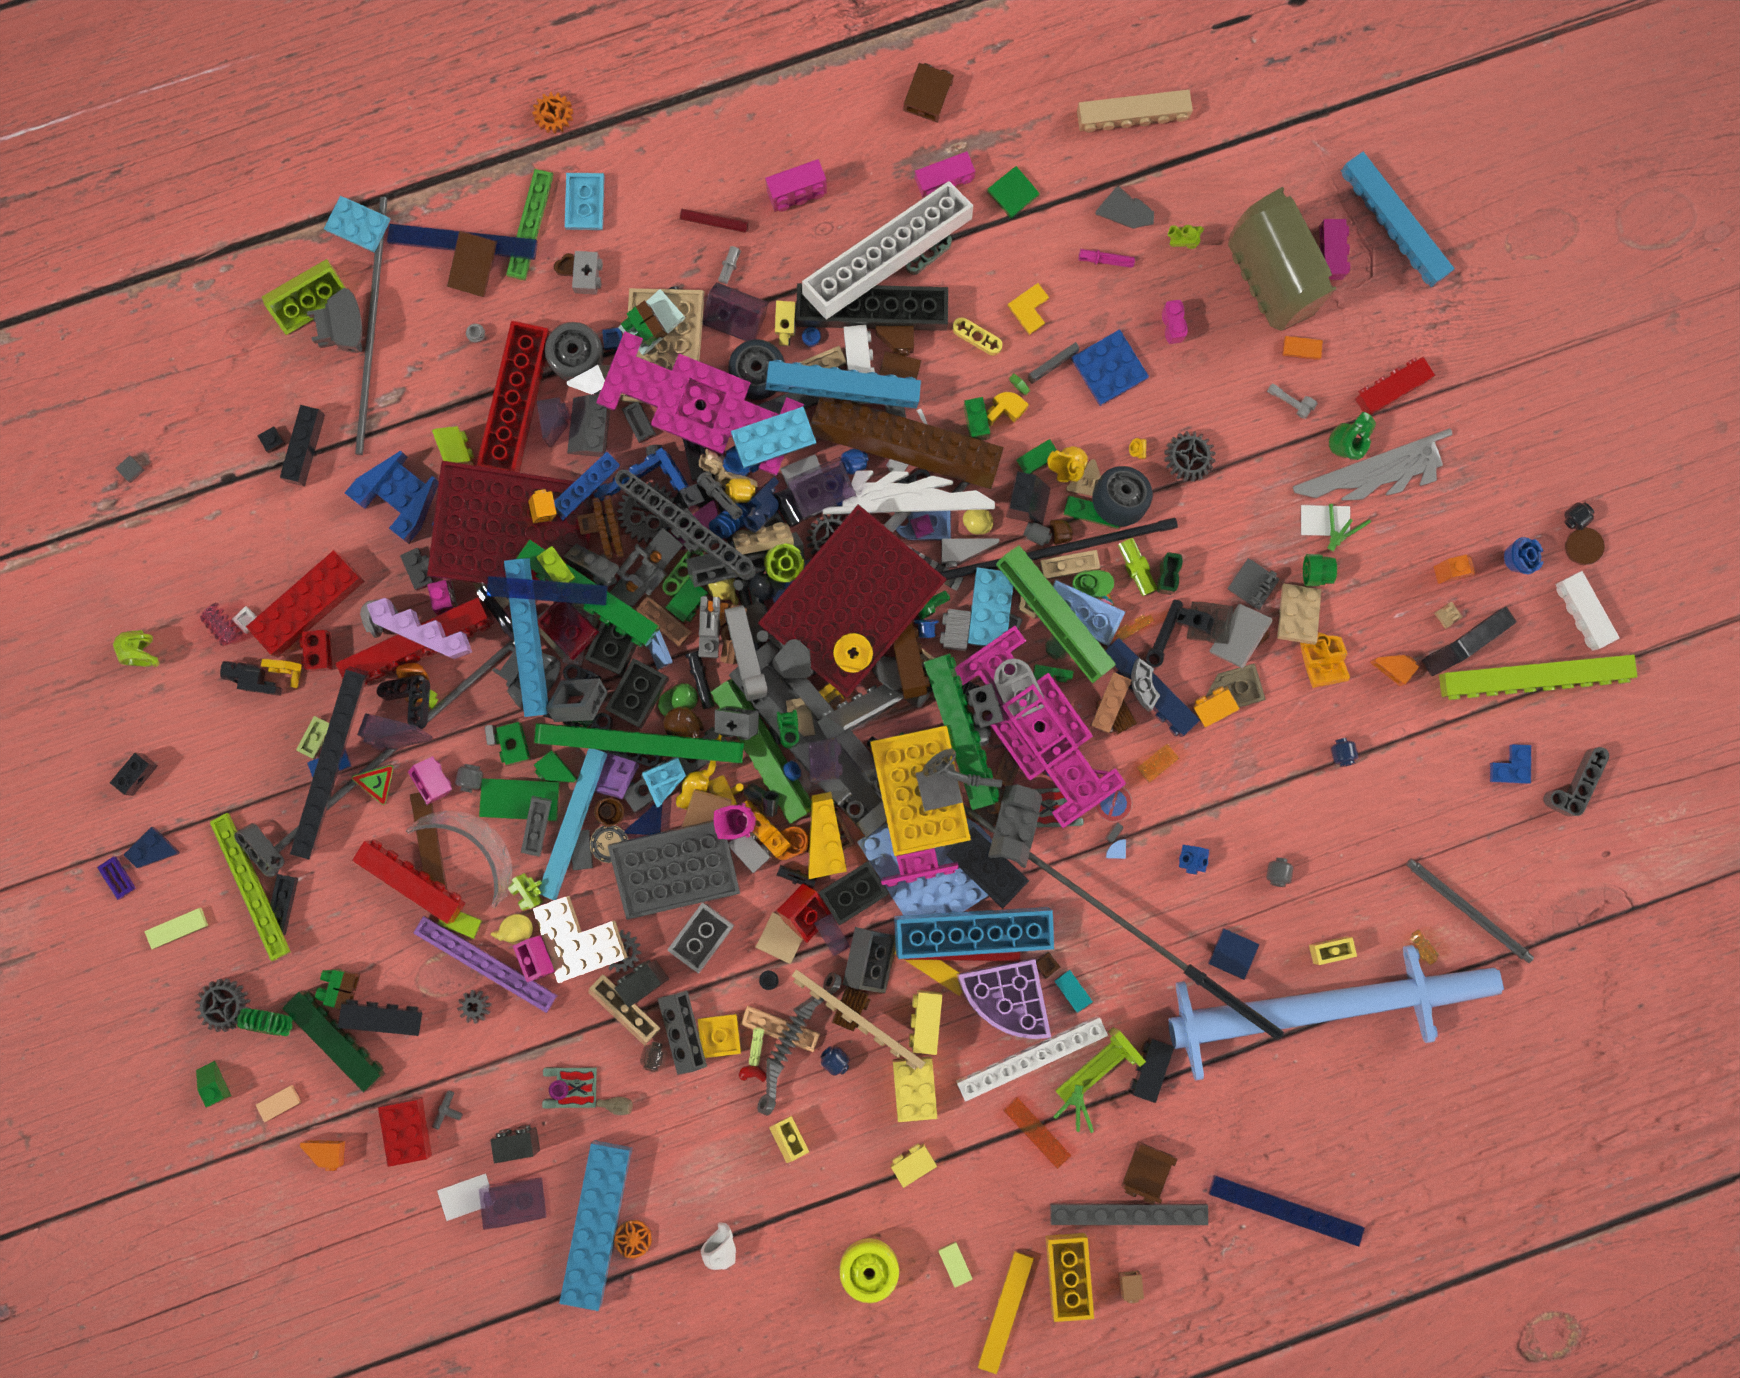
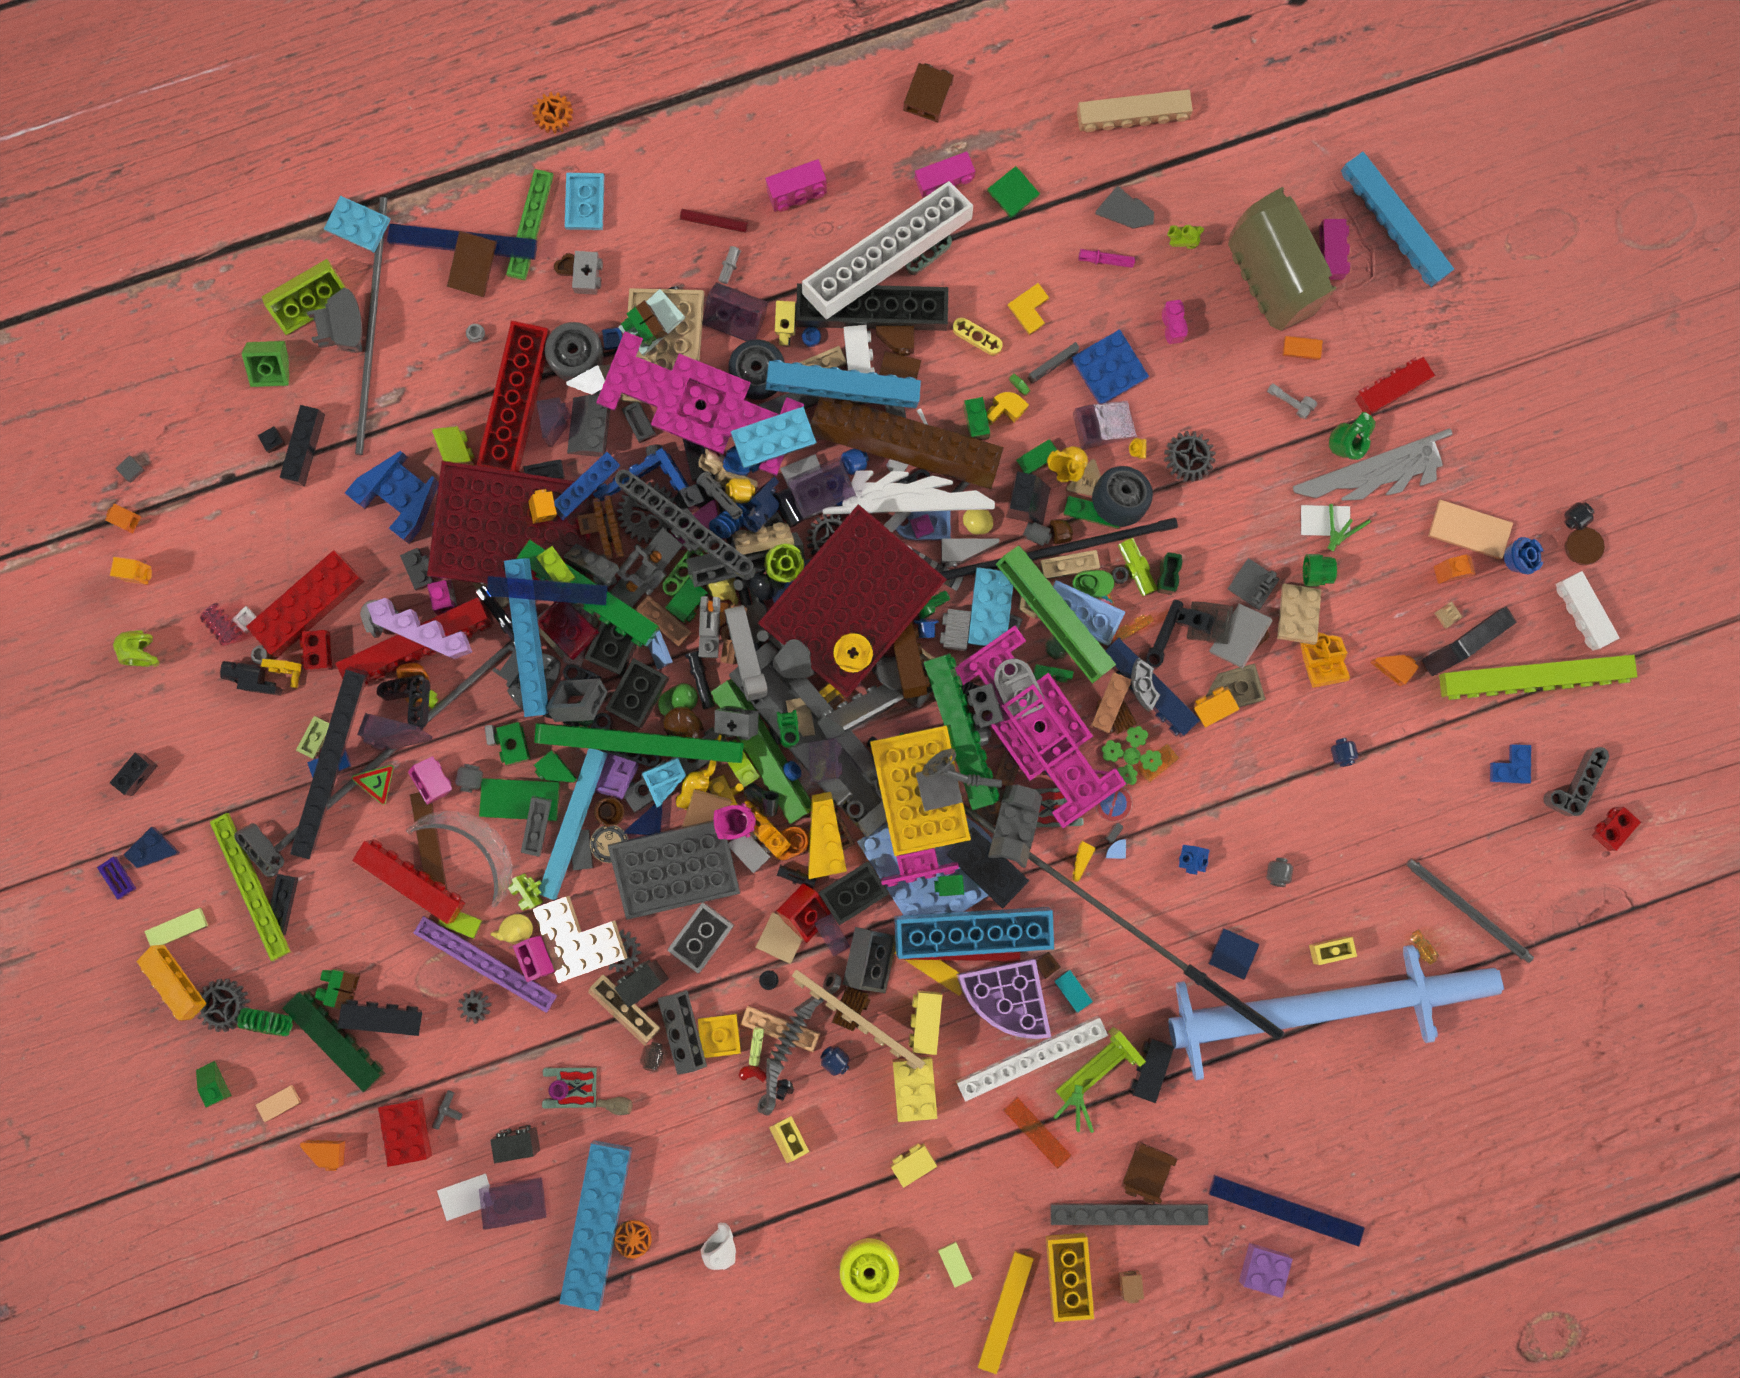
none -> orange brick [105,504,141,534]
none -> light orange brick [110,557,152,585]
none -> light orange brick [136,945,207,1021]
none -> bright green slope [241,341,289,387]
none -> light grey plate [251,645,271,665]
none -> black plate [523,459,565,479]
none -> lime slope [727,739,760,787]
none -> black plate [776,1079,795,1101]
none -> green slope [934,875,964,896]
none -> yellow slope [1072,841,1095,882]
none -> slope [1073,401,1137,450]
none -> bright green plant [1102,726,1162,786]
none -> dark grey axle [1111,566,1129,584]
none -> medium lavender brick [1239,1243,1293,1298]
none -> light nougat tile [1428,500,1513,560]
none -> red brick [1591,806,1641,851]

